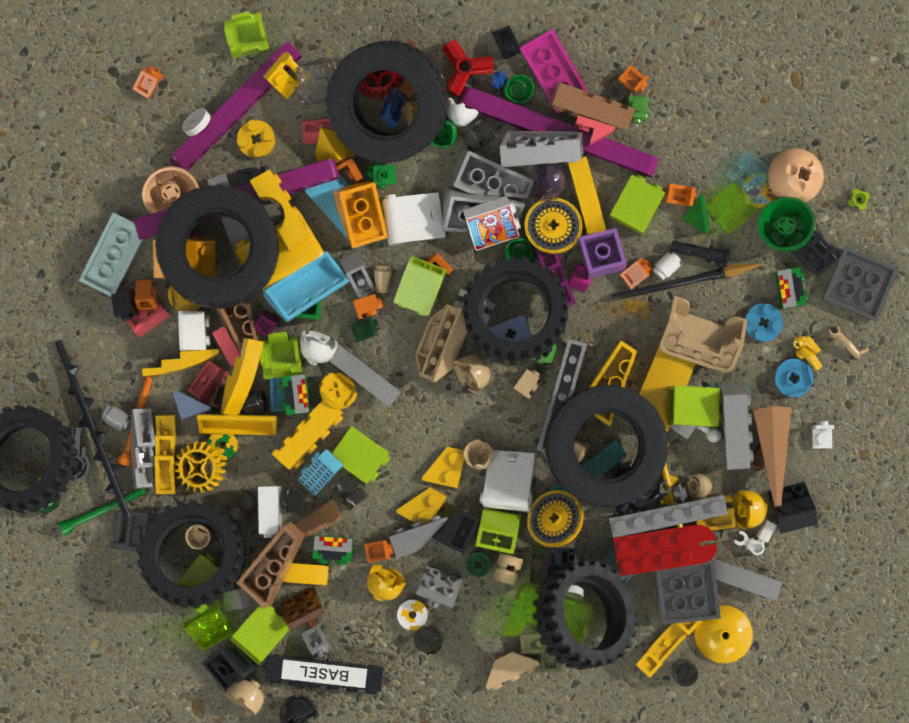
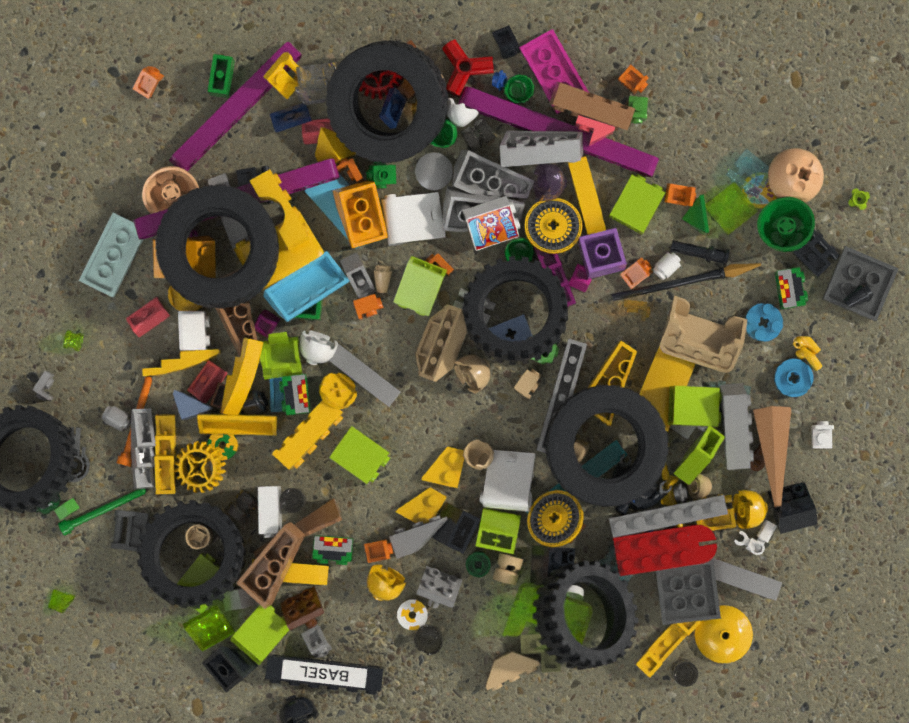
black plant [54,340,132,519] -> none
black brick [111,290,140,321] -> none
orange brick [135,279,157,310] -> none
white piece [182,108,211,136] -> none
coral slope [213,327,241,366] -> none
lime panel [223,11,270,59] -> none
tan cylinder [225,679,264,716] -> none
yellow plate [237,120,275,159] -> none
medium azure brick [298,449,343,496] -> none
clear smoke wheel [332,475,368,511] -> none
dark green bracket [350,316,380,343] -> none
tan piece [828,325,869,359] -> none
none -> light grey bracket [33,371,54,401]
none -> clear neon green slope [48,589,75,613]
none -> bright green piece [54,498,79,520]
none -> clear neon green wheel [63,330,84,352]
none -> green brick [207,54,235,98]
none -> dark blue plate [270,102,312,133]
none -> light grey dish [415,152,453,191]
none -> lime brick [674,425,725,485]
none -> black cone [844,283,874,308]

